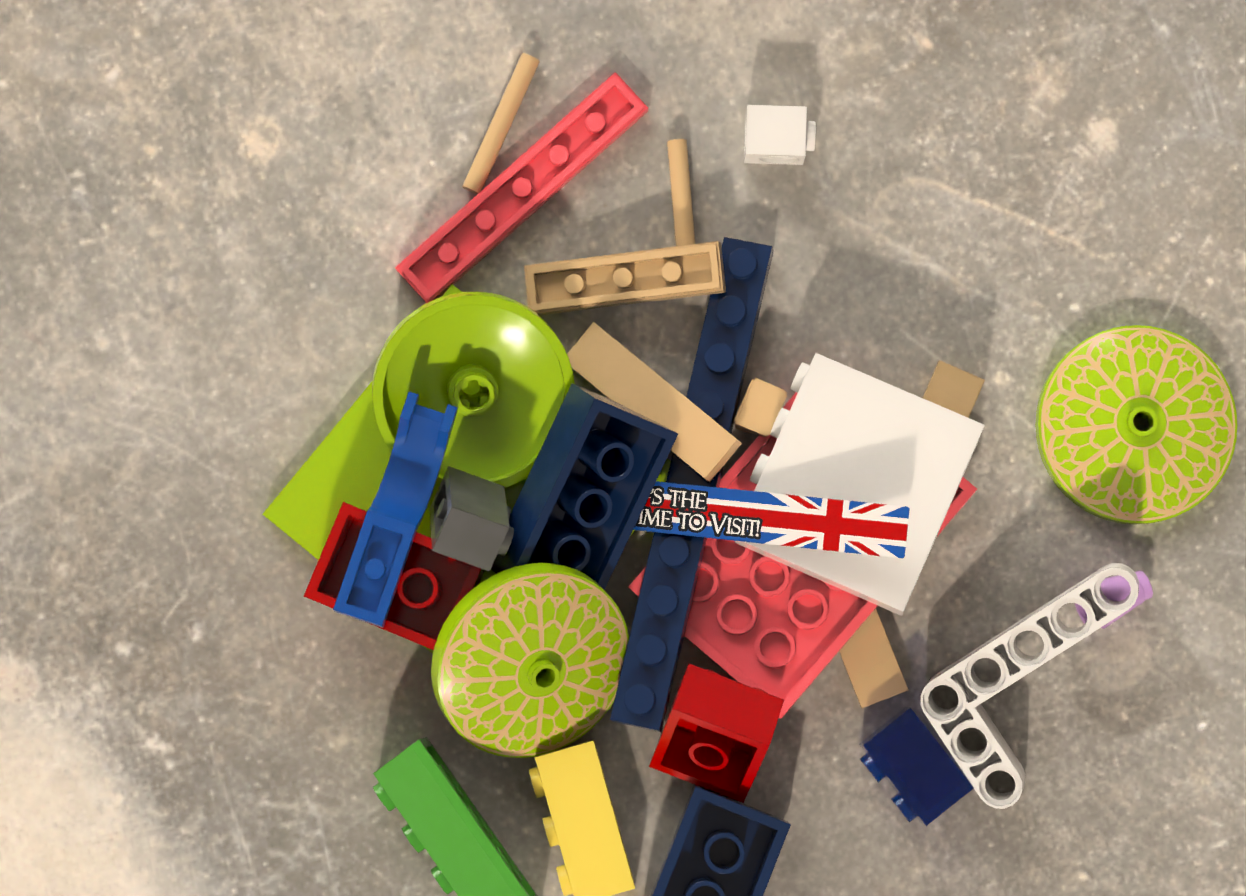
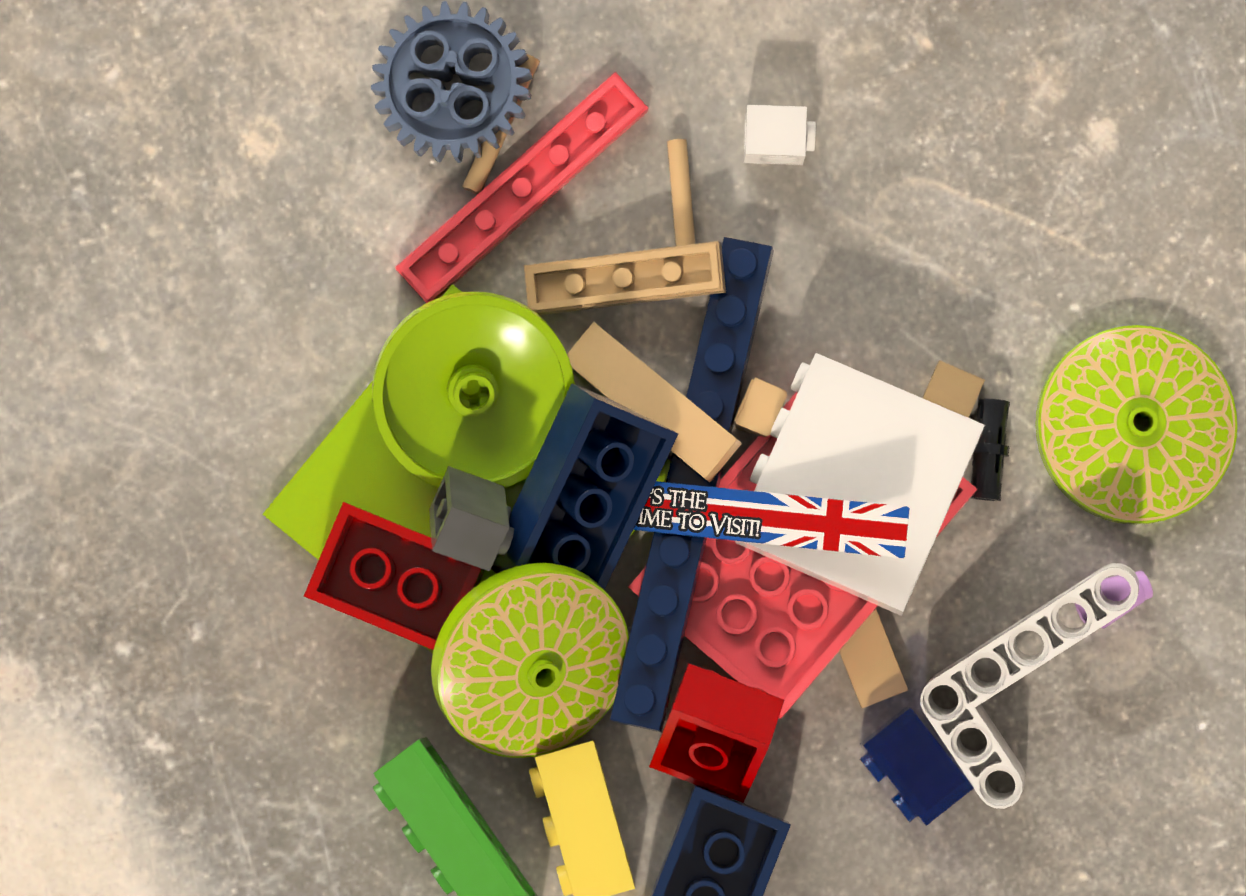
blue piece [333,392,458,628] -> none
none -> sand blue gear [371,1,533,163]
none -> black pin [970,398,1010,501]

